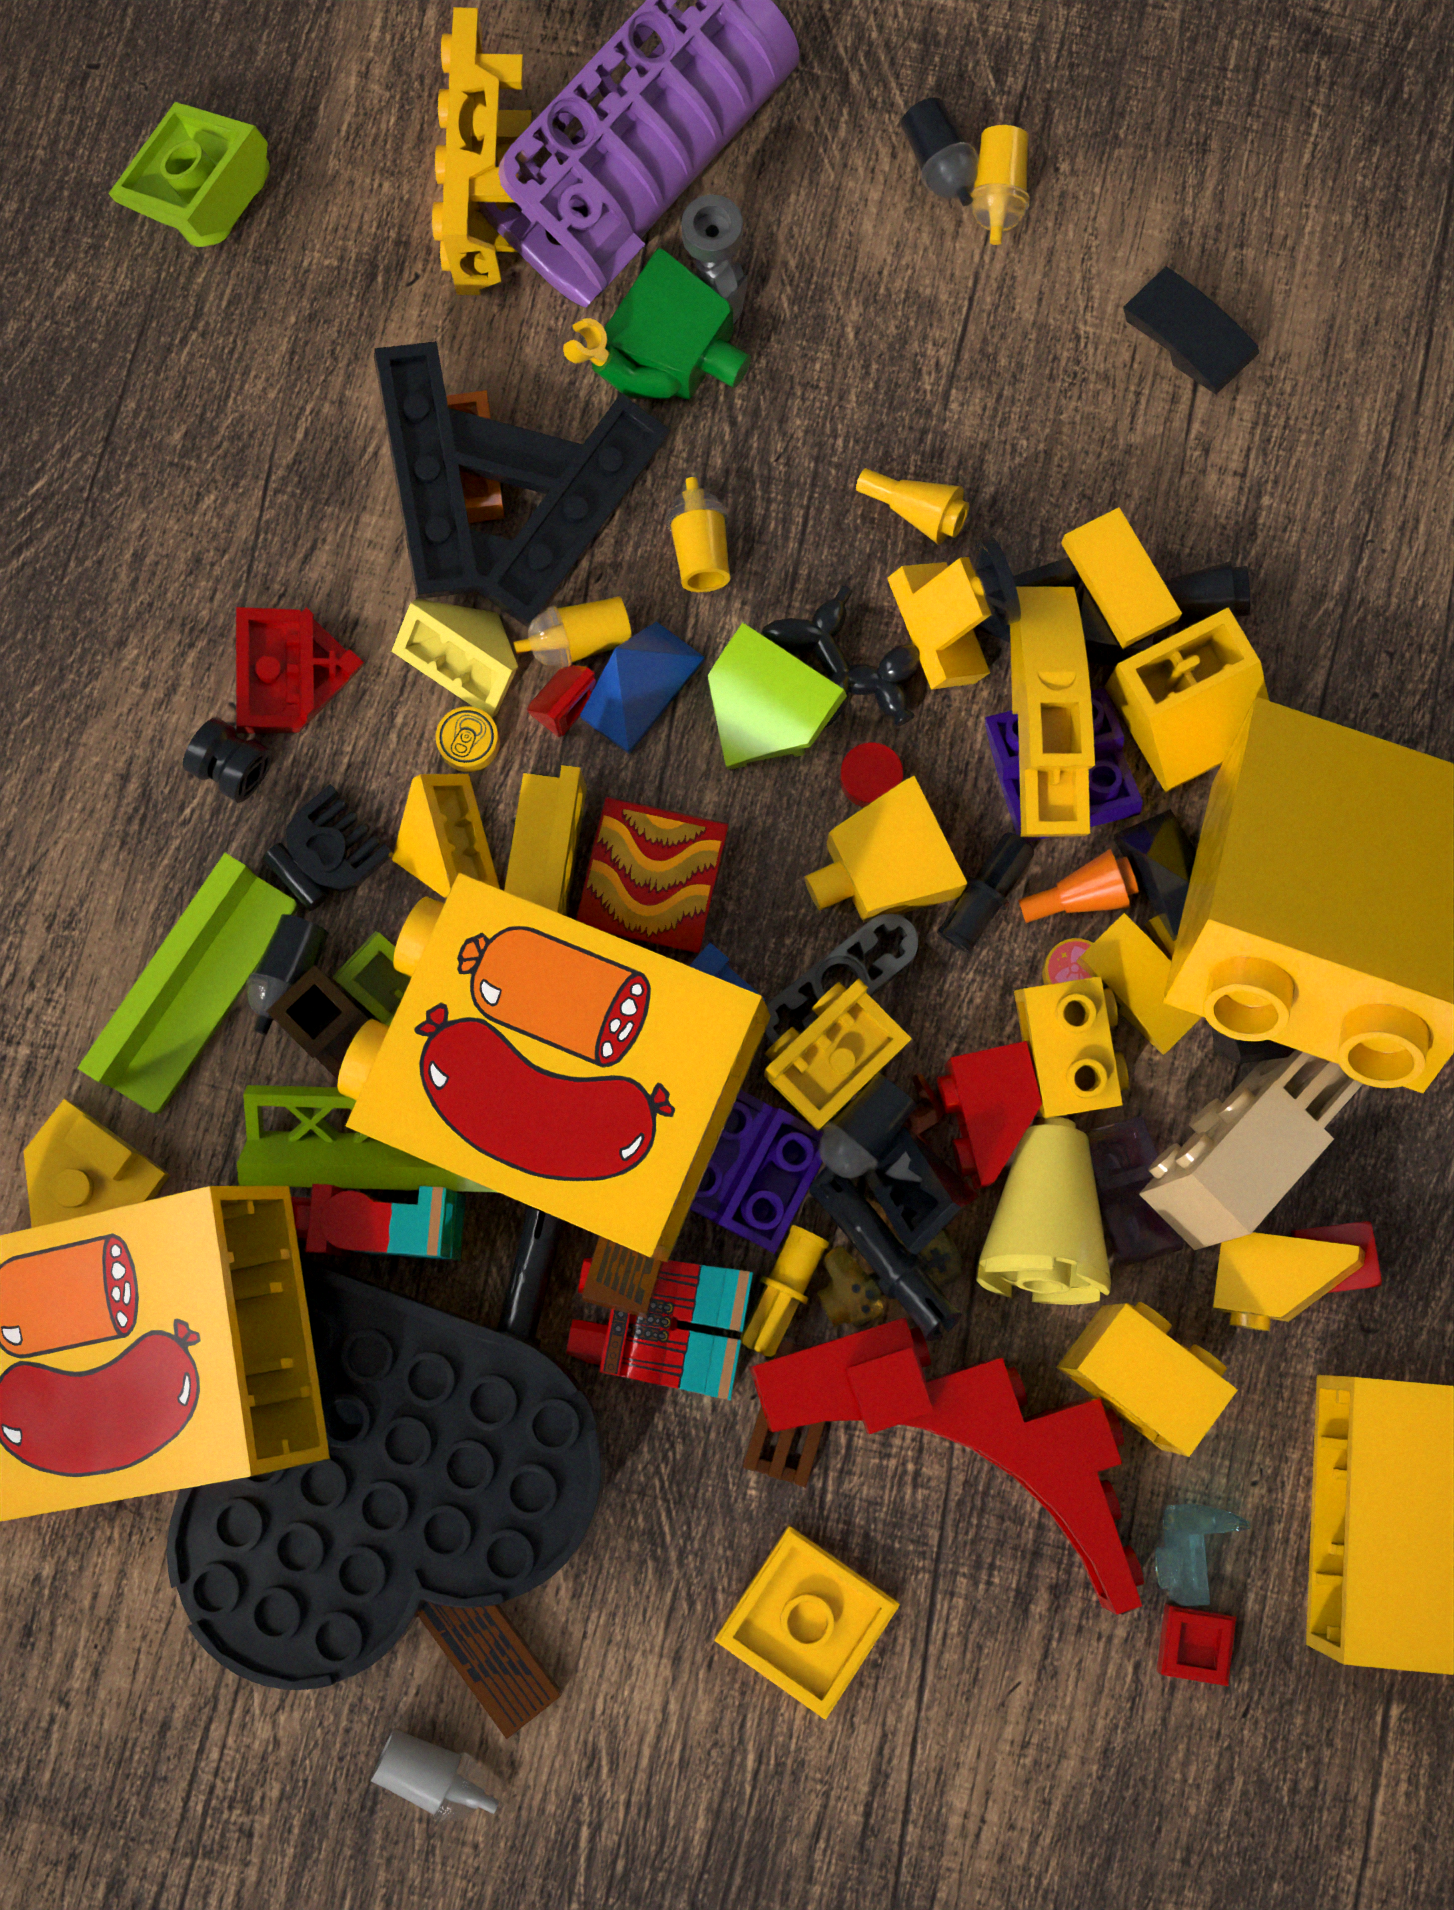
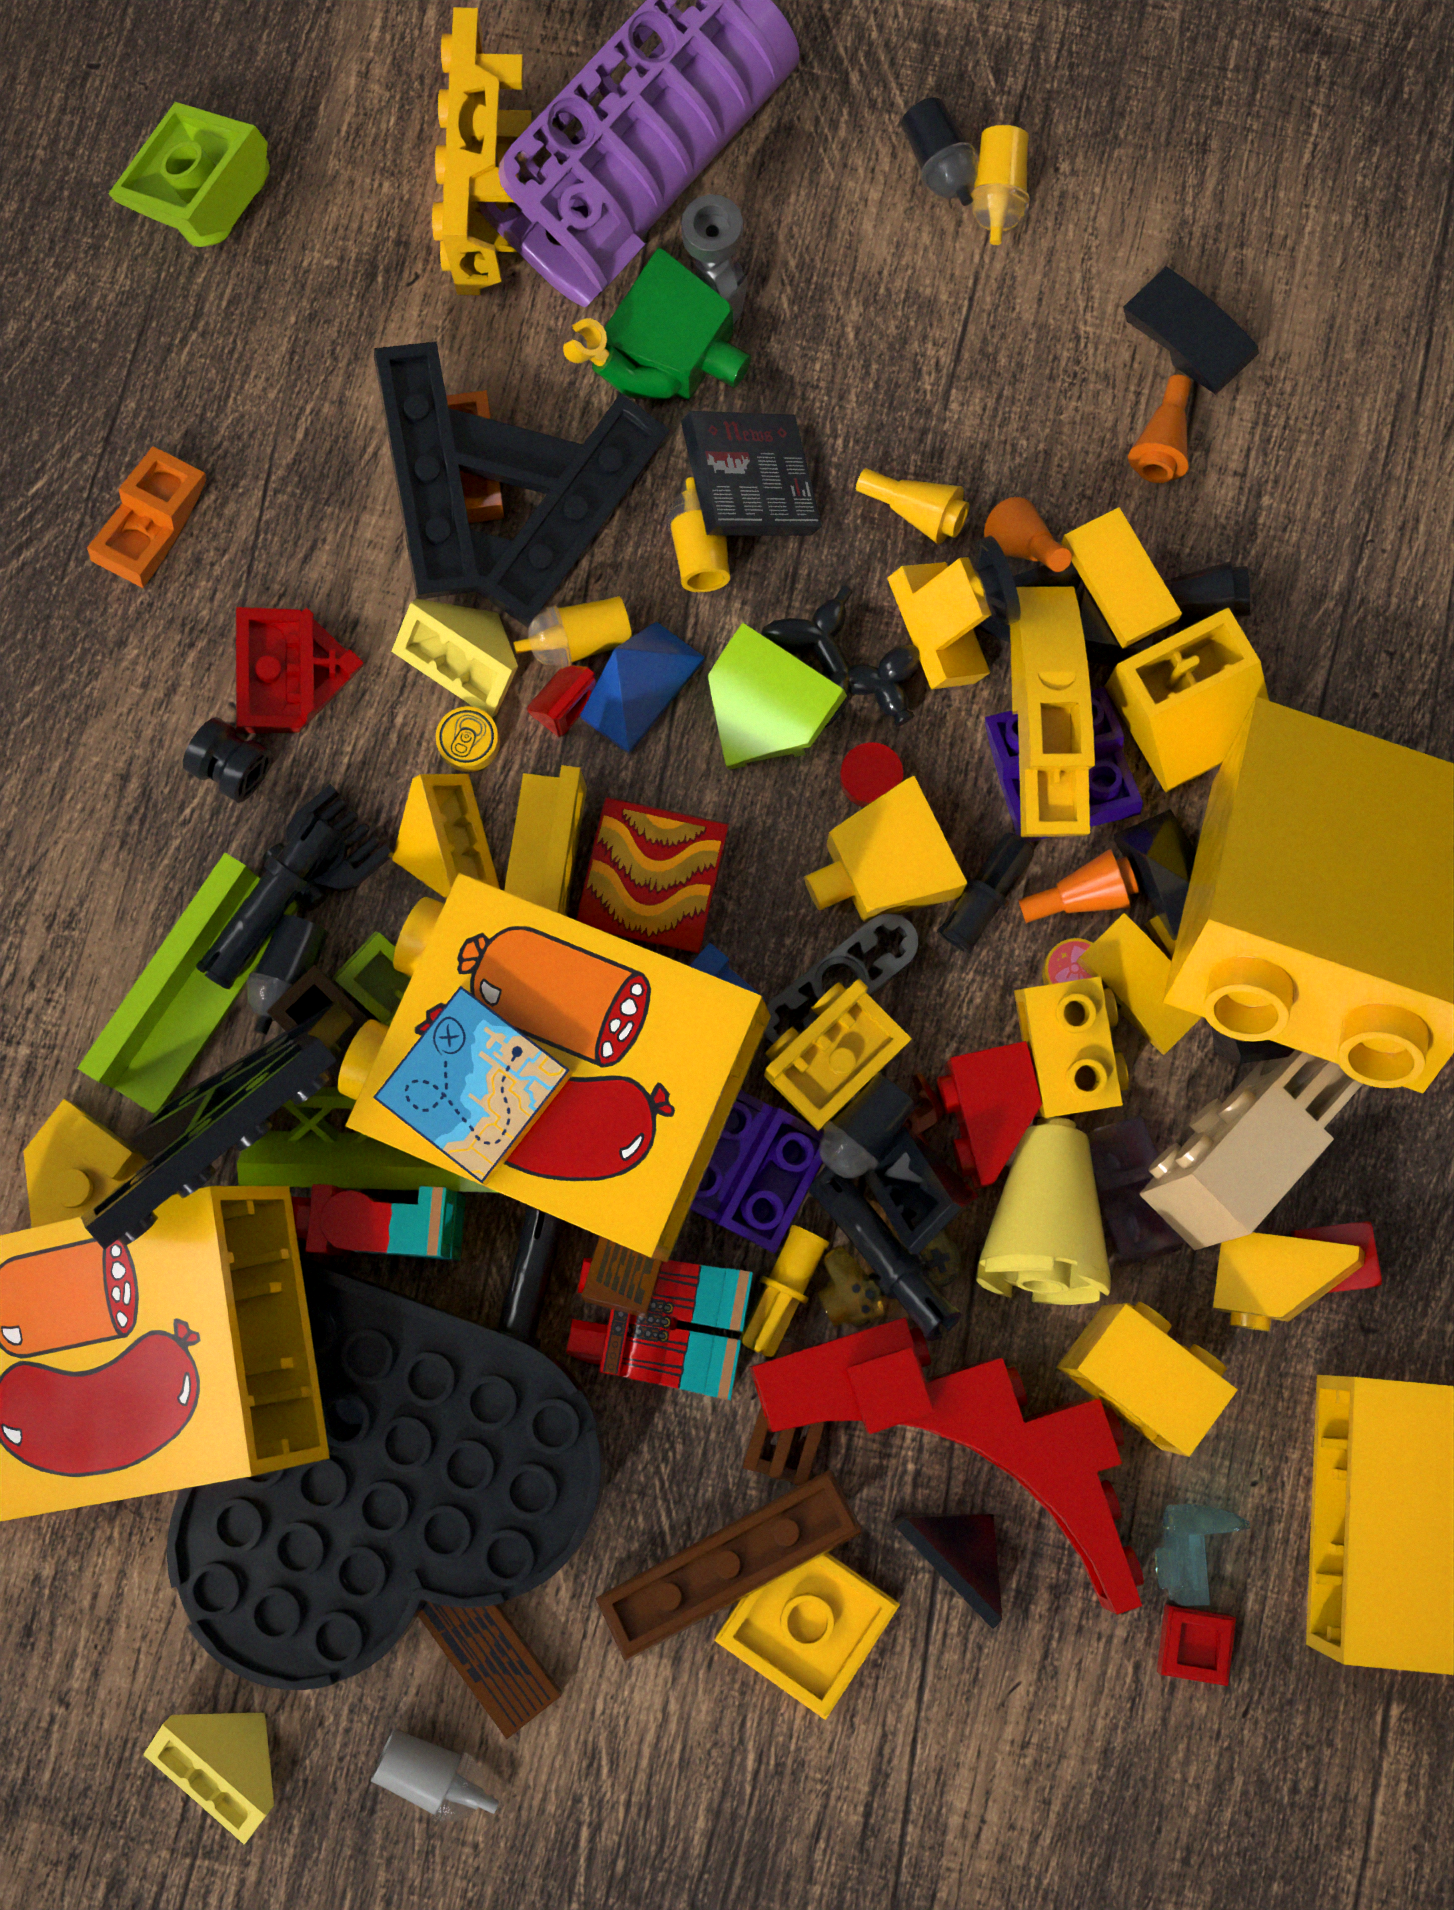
none -> black plate [80,1000,354,1250]
none -> orange slope [87,446,206,588]
none -> light yellow slope [143,1712,274,1844]
none -> black pin [196,811,343,990]
none -> tile [373,986,573,1185]
none -> reddish brown tile [596,1470,864,1661]
none -> black tile [681,411,822,536]
none -> black slope [891,1513,1003,1629]
none -> orange cone [984,497,1072,572]
none -> orange cone [1128,375,1192,483]

